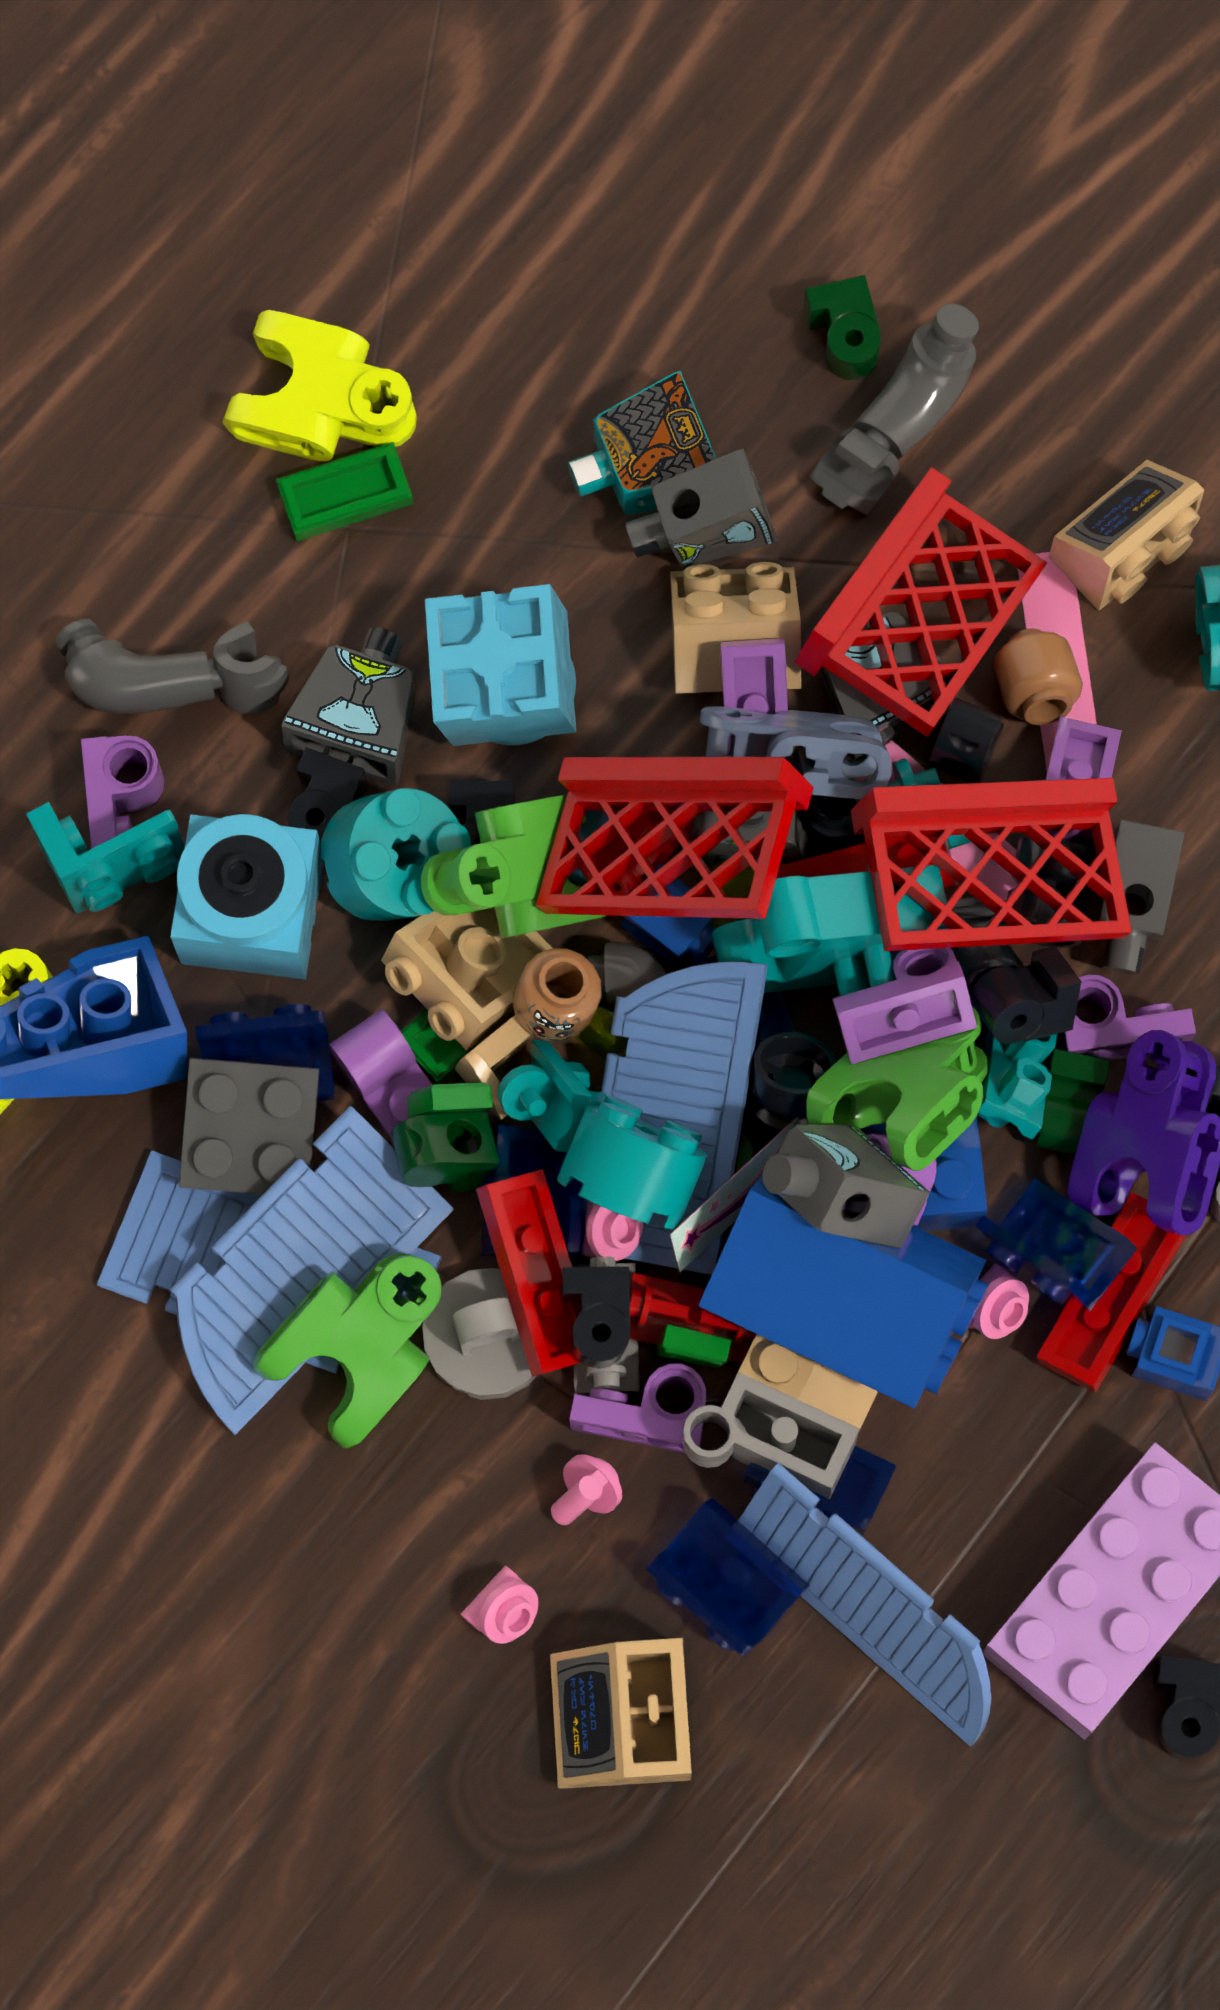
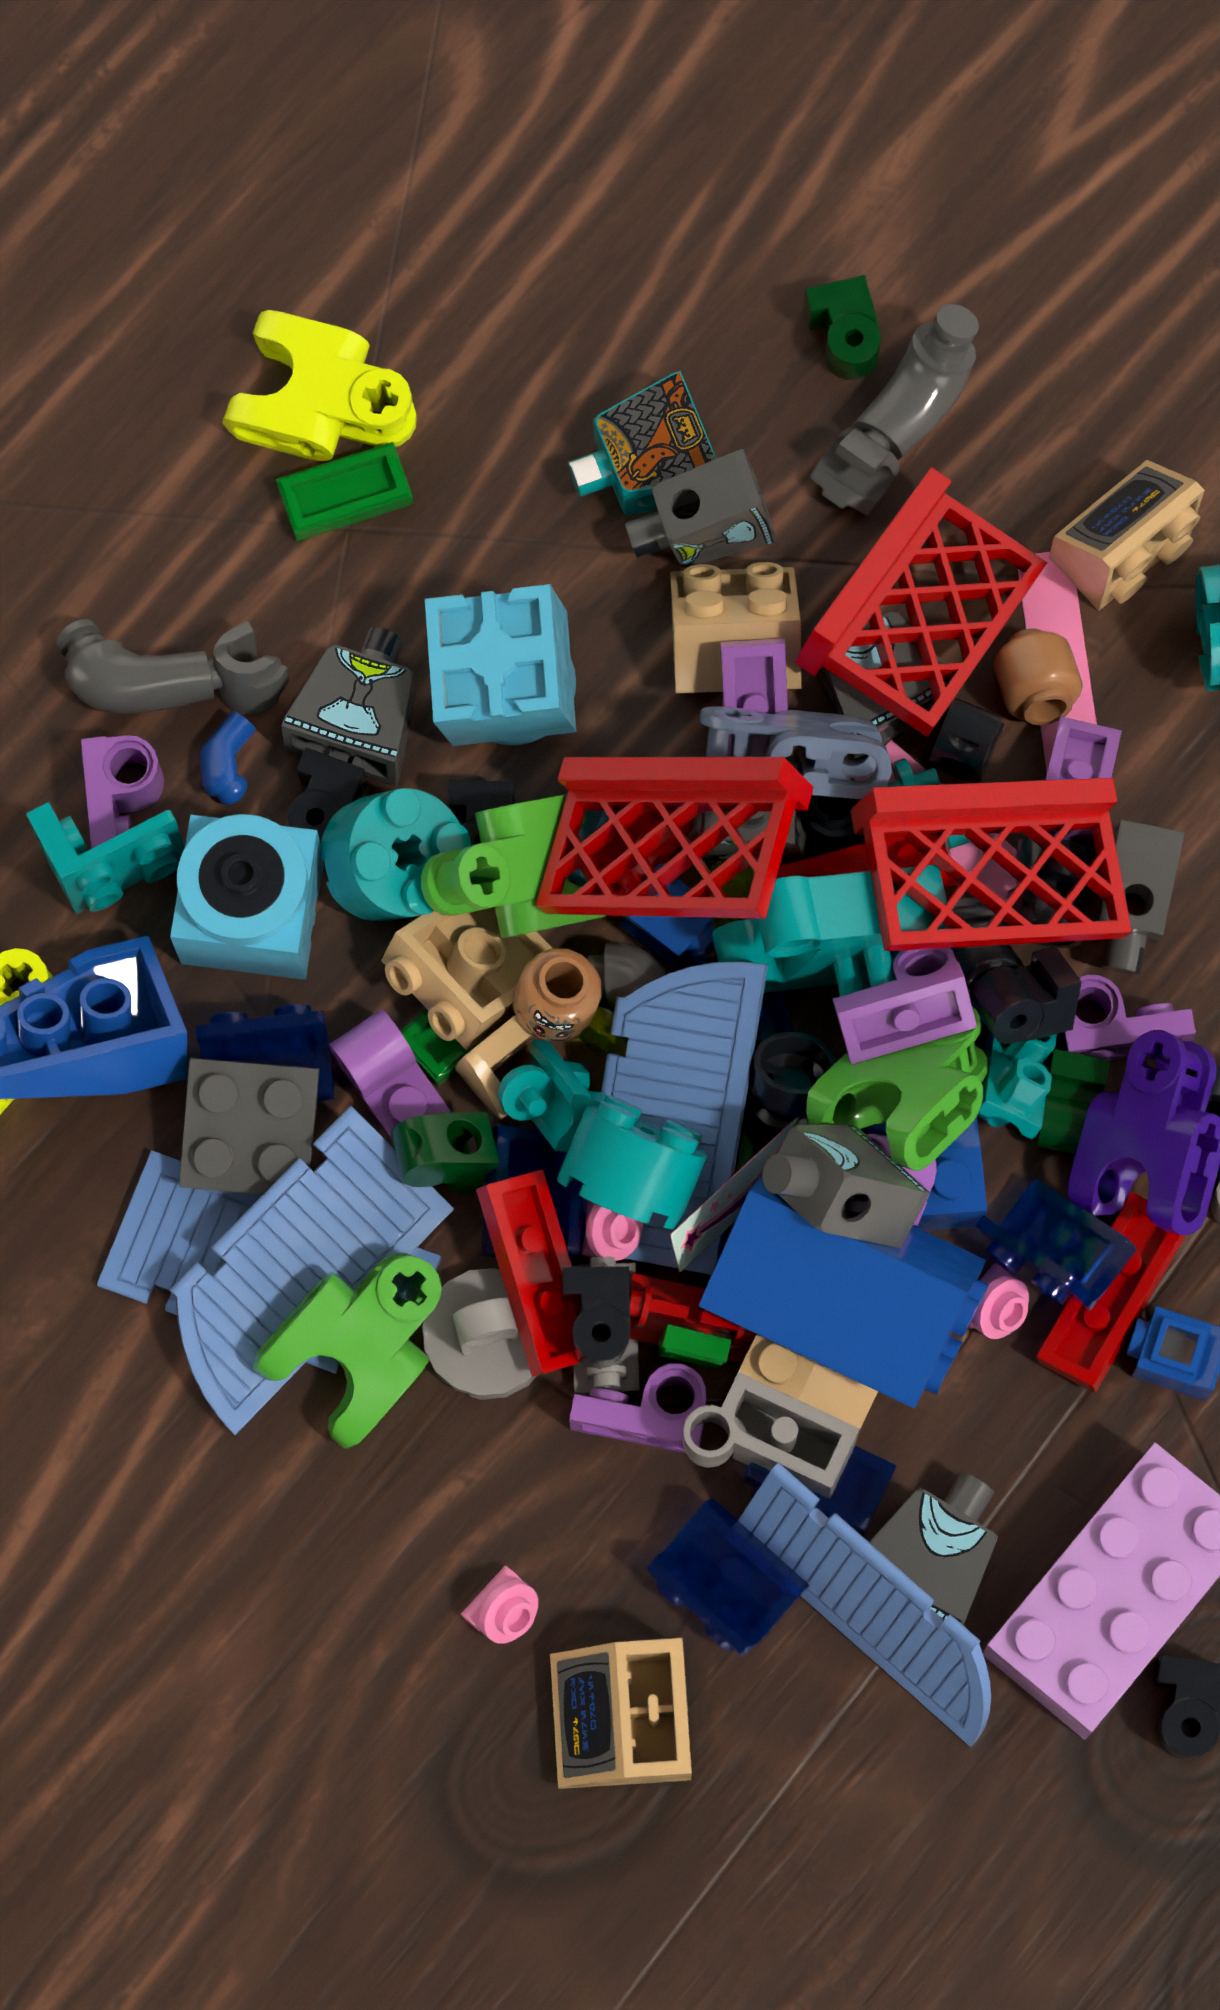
green tile [406,1082,493,1118] -> none
bright pink plate [551,1454,622,1525] -> none
none -> blue arm [198,711,256,805]
none -> dark grey torso [869,1472,998,1625]

